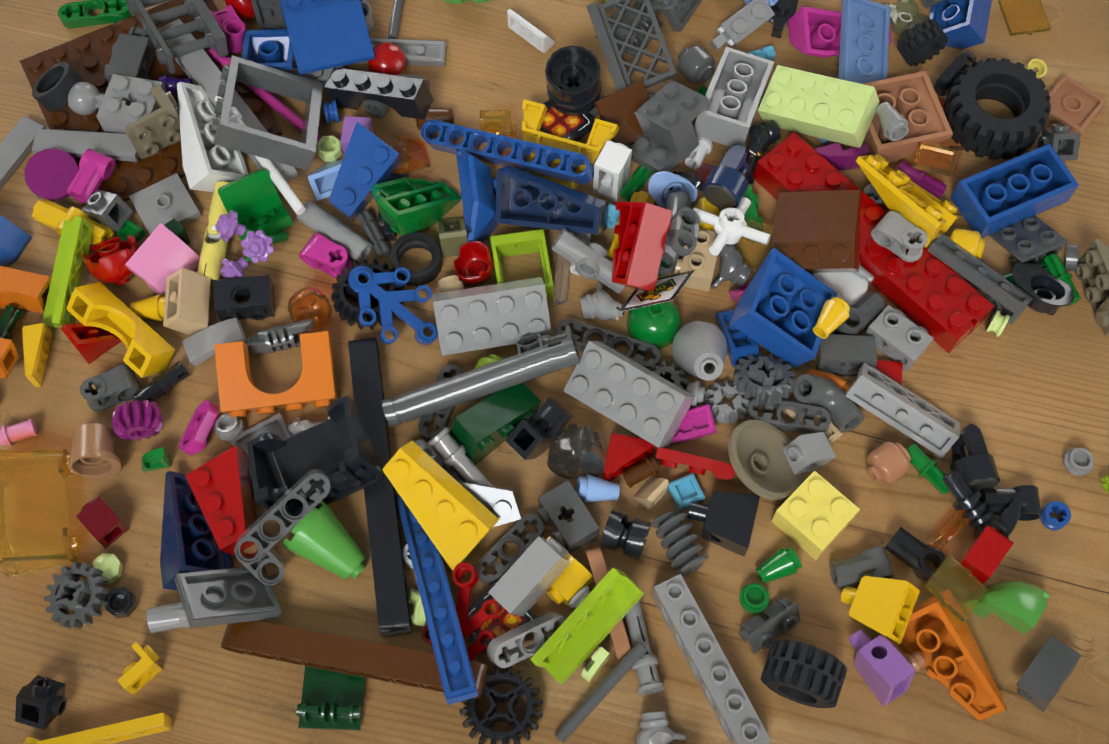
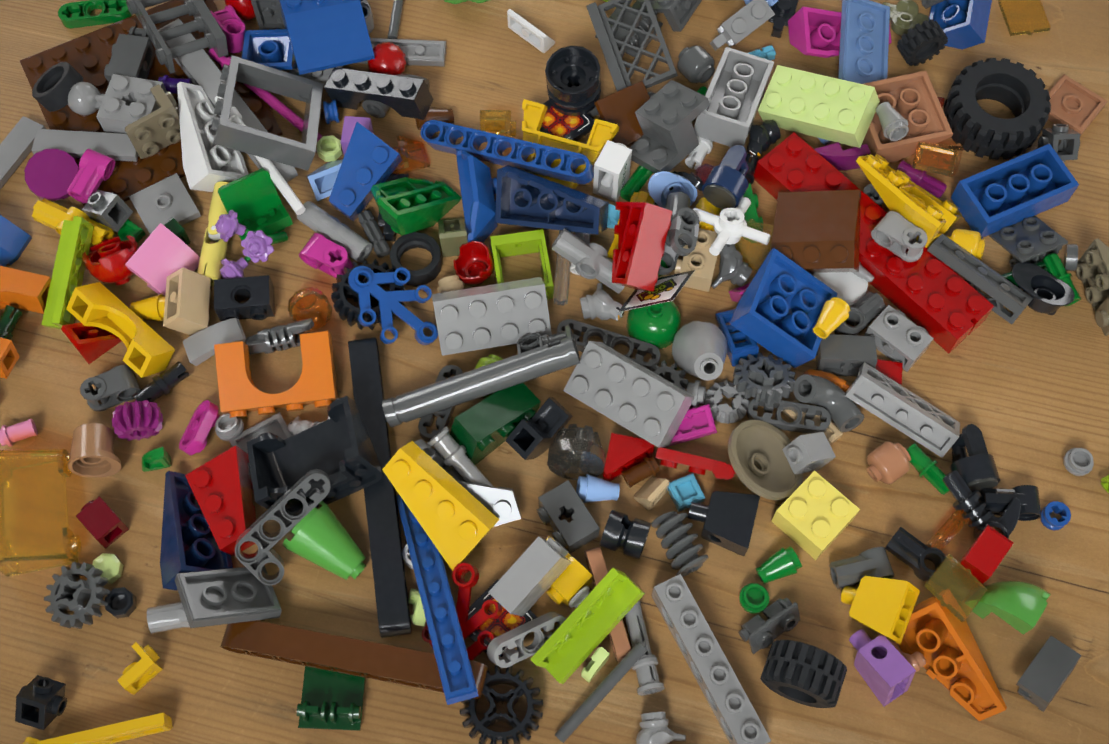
yellow slope [22,323,52,387] -> none
dark grey beam [476,514,544,585] -> none
black tile [933,50,977,96] -> none
yellowish green bush [986,309,1010,337] -> none
light yellow hinge [1025,59,1047,79] -> none

